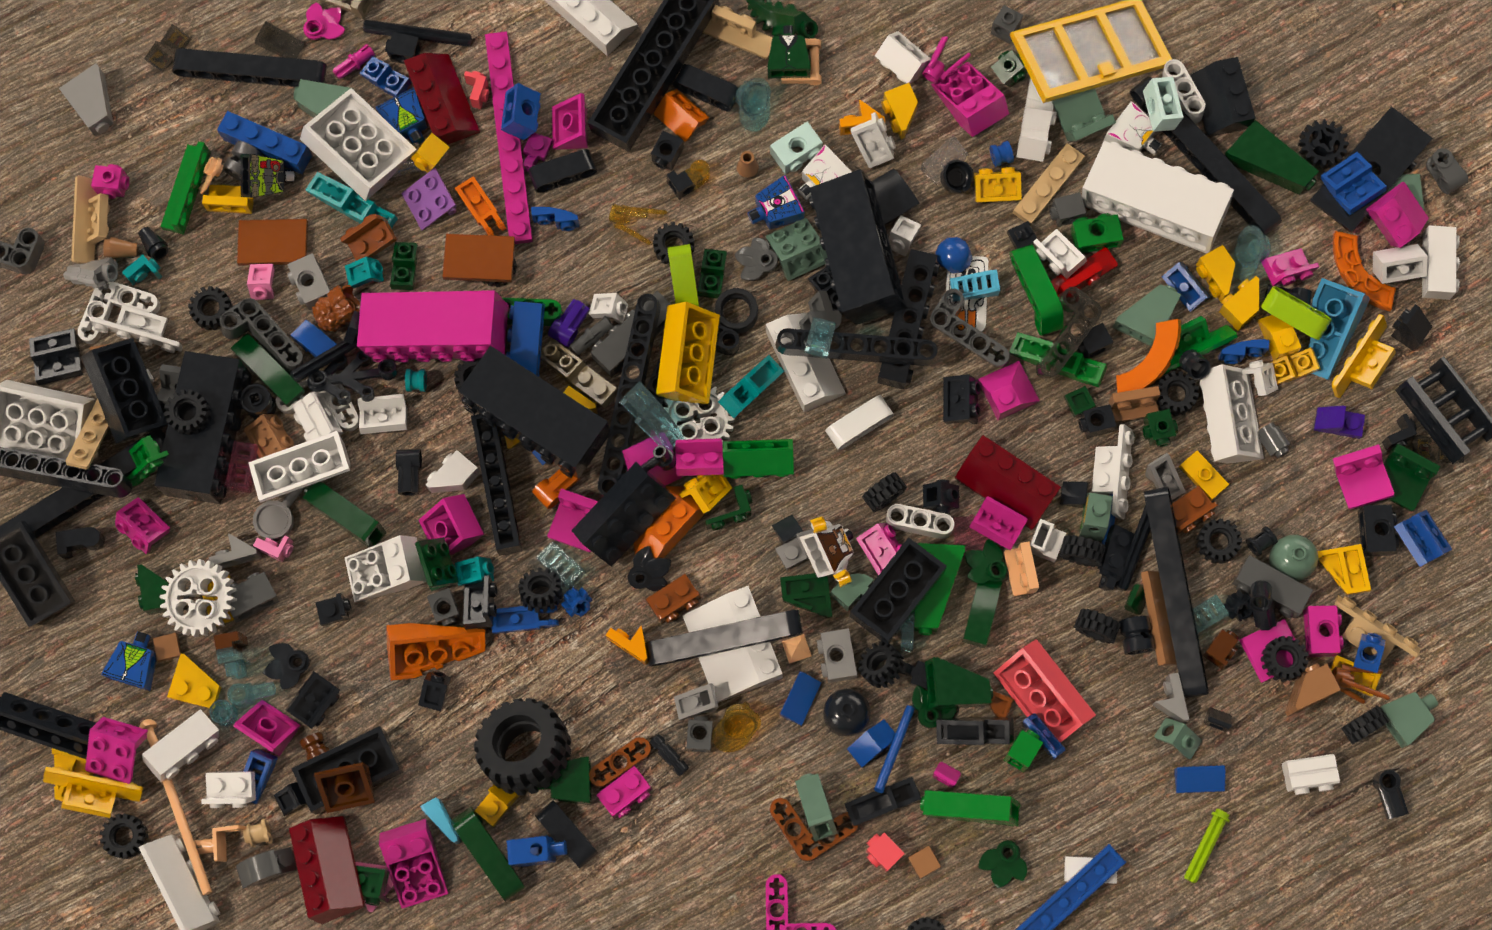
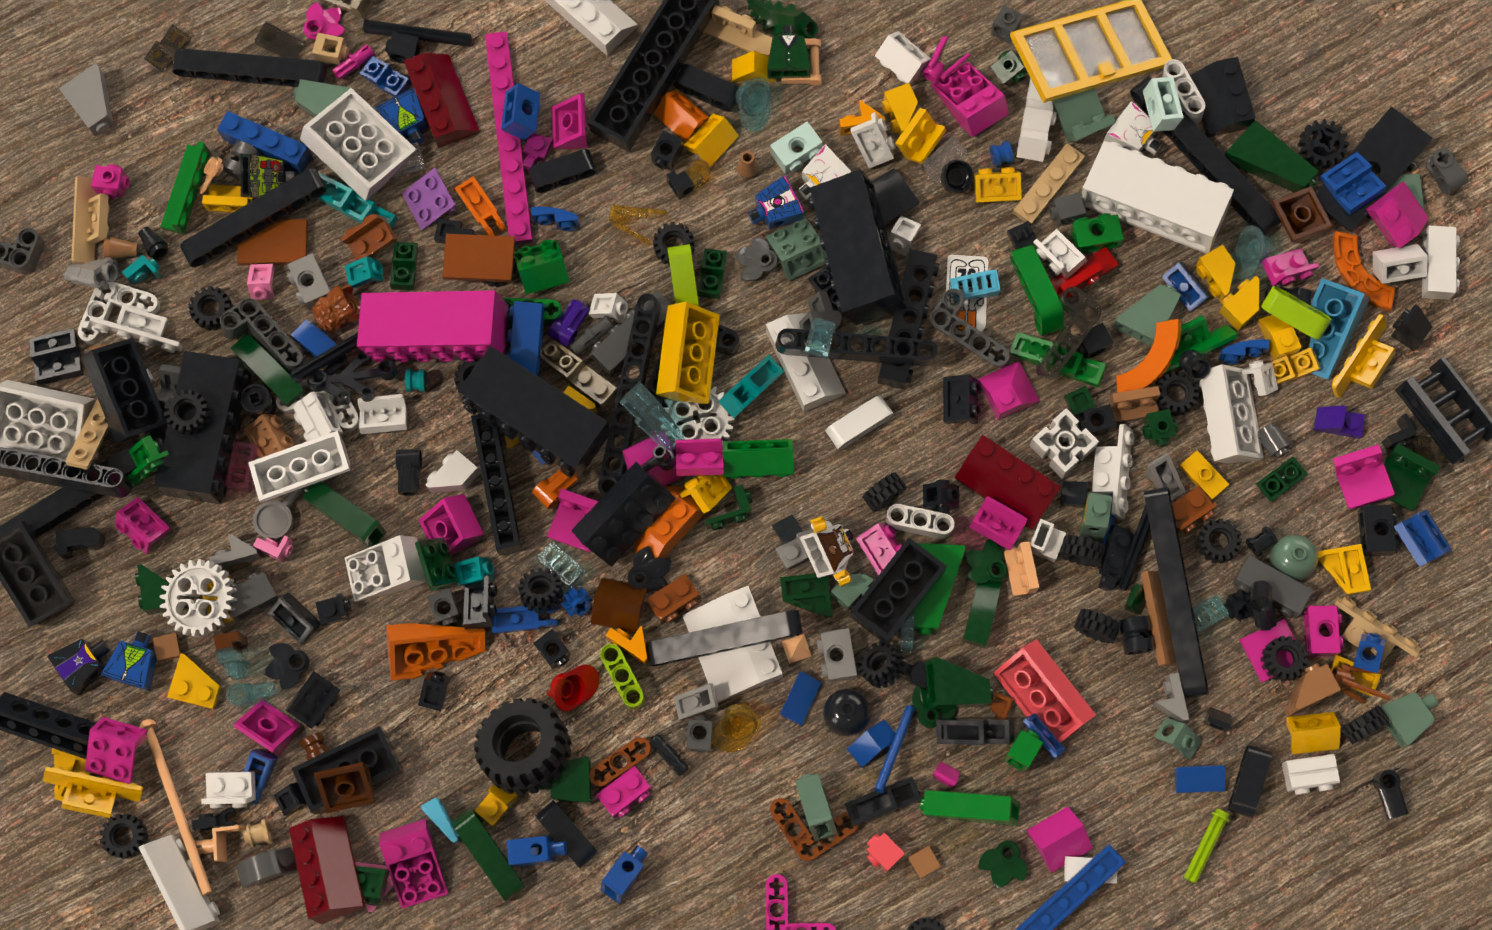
white brick [142,709,219,782] -> none
clear light blue wheel [209,700,238,726] -> none
black plate [343,310,360,344] -> none
yellow brick [410,133,449,173] -> none
coral bracket [464,71,489,109] -> none
black tyre [715,288,758,334] -> none
blue hair [935,237,972,274] -> none
reddish brown brick [1202,629,1239,670] -> none
none -> torso [47,639,111,696]
none -> black beam [180,168,327,267]
none -> black plate [191,807,237,832]
none -> black slope [268,593,320,644]
none -> tan brick [312,33,349,65]
none -> black plate [434,218,476,244]
none -> green slope [514,240,570,295]
none -> black brick [533,629,571,669]
none -> red piece [547,664,599,711]
none -> reddish brown slope [591,578,647,633]
none -> lime beam [600,644,645,710]
none -> blue torso [600,845,648,904]
none -> yellow panel [684,114,738,167]
none -> yellow slope [732,50,777,82]
none -> yellow bracket [895,108,947,164]
none -> dark pink slope [1026,806,1093,873]
none -> white brick [1029,408,1099,479]
none -> black beam [1228,744,1272,818]
none -> dark green slope [1256,456,1308,503]
none -> reddish brown slope [1271,186,1332,244]
none -> yellow panel [1286,712,1341,754]

